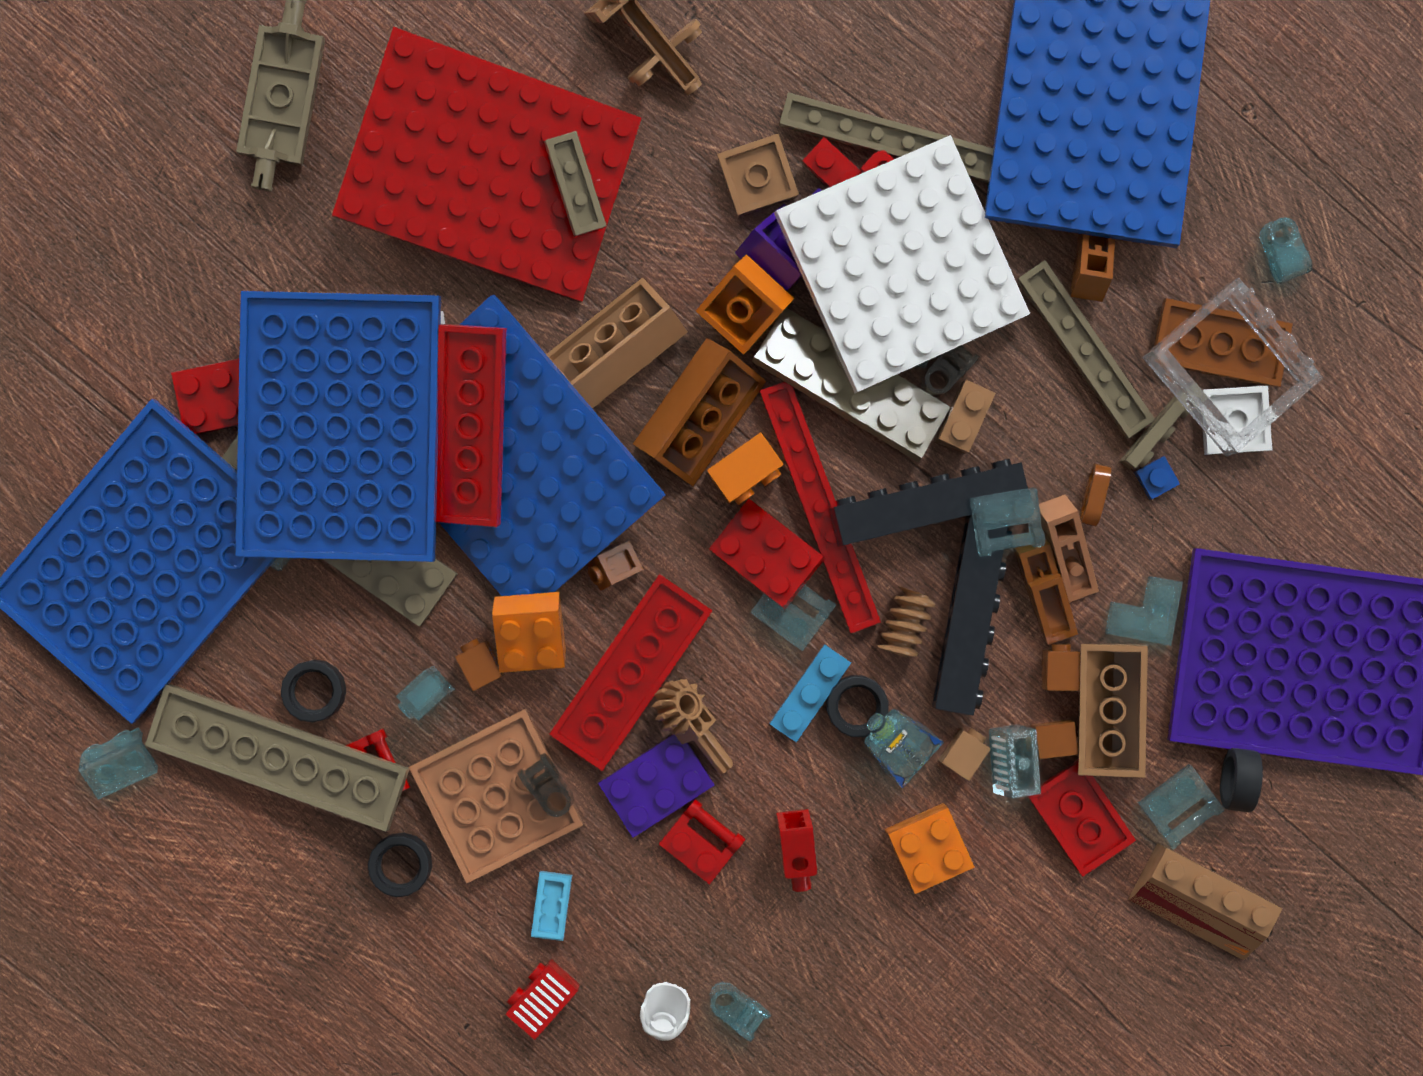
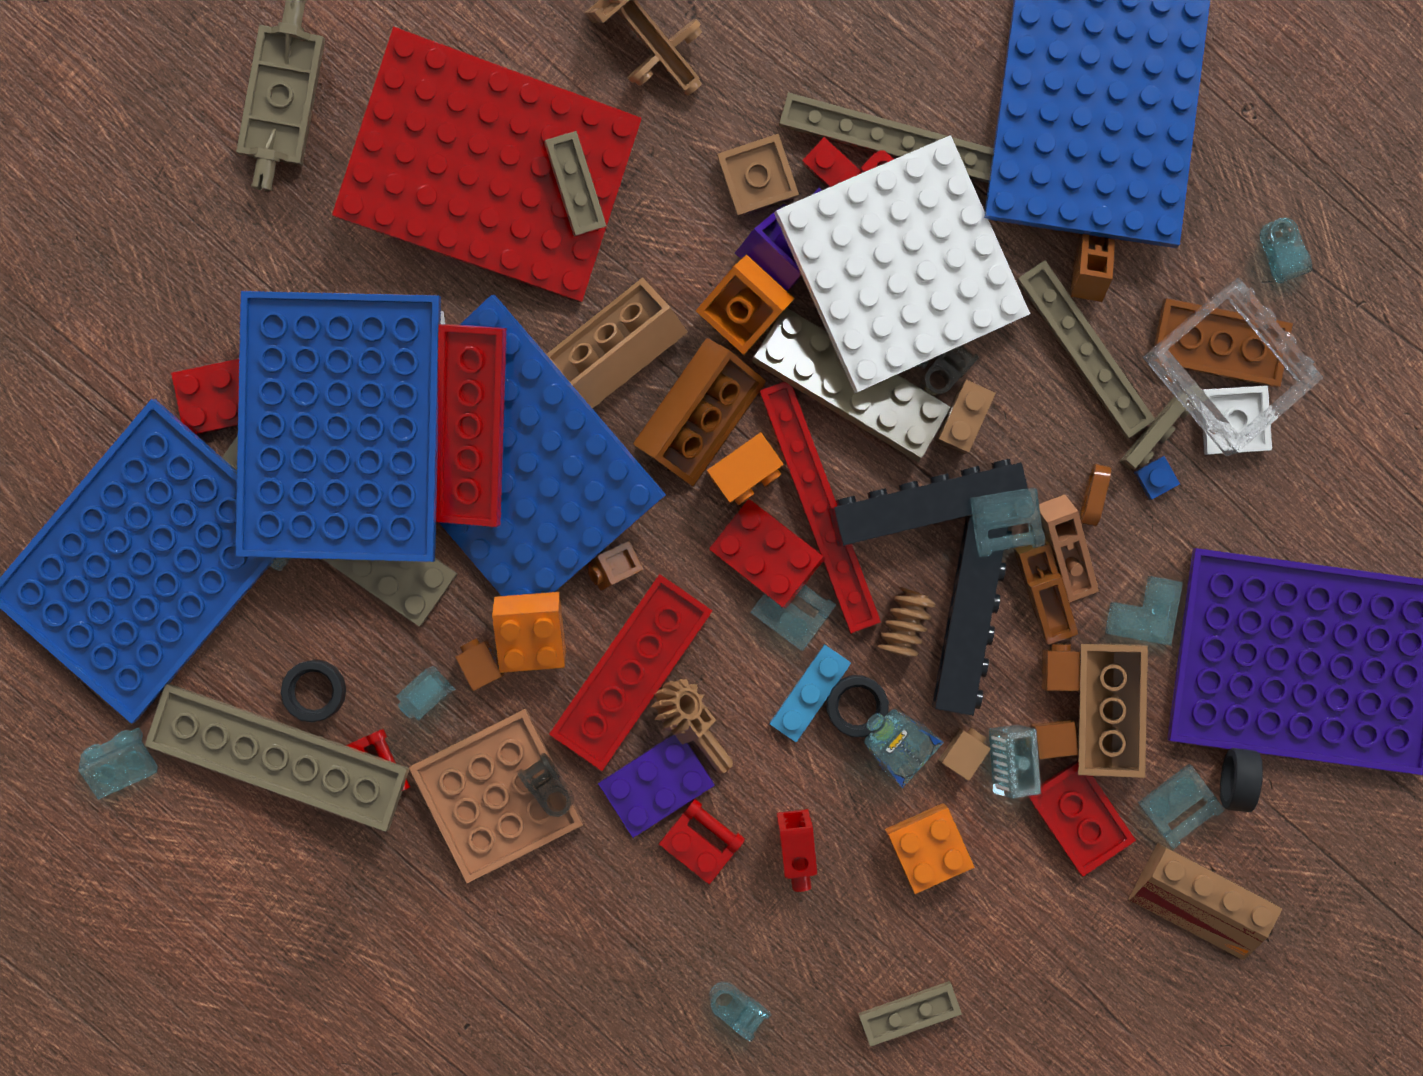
black tyre [368,832,432,897] -> none
red brick [505,959,580,1040] -> none
medium azure plate [531,871,572,941] -> none
white hair [640,982,690,1041] -> none
none -> dark tan plate [858,981,962,1047]

